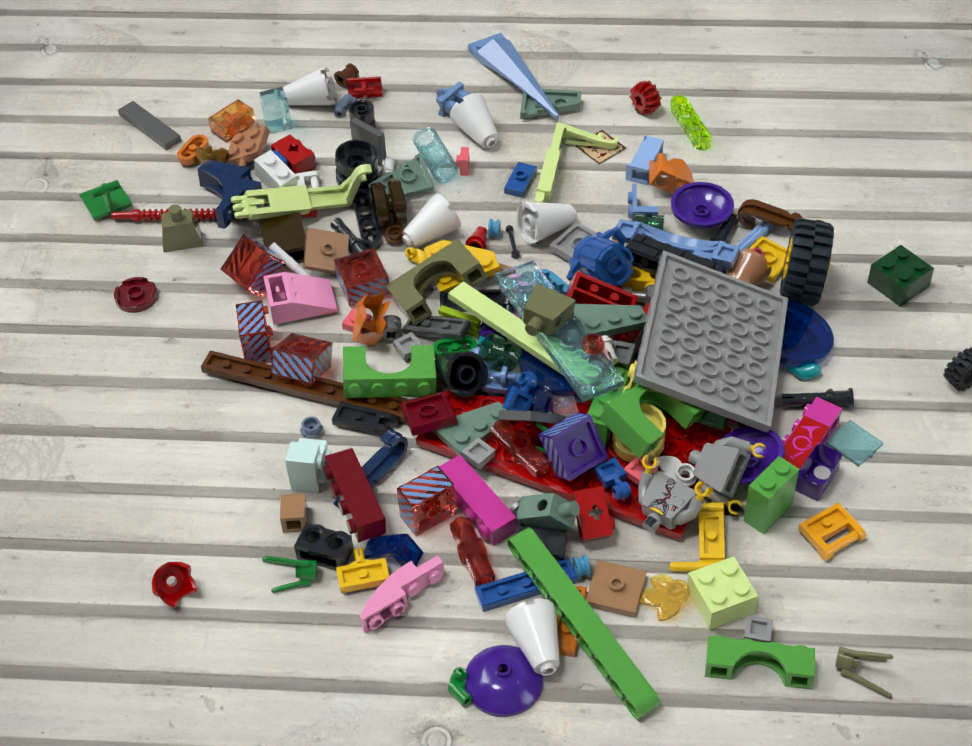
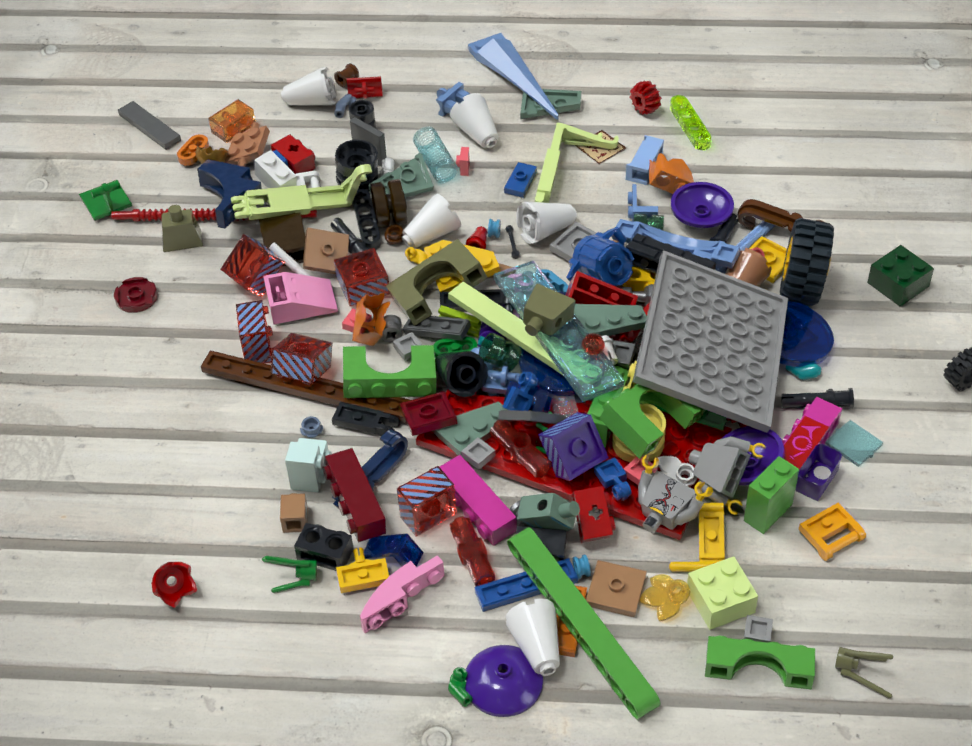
clear light blue panel [259,87,292,134] -> none

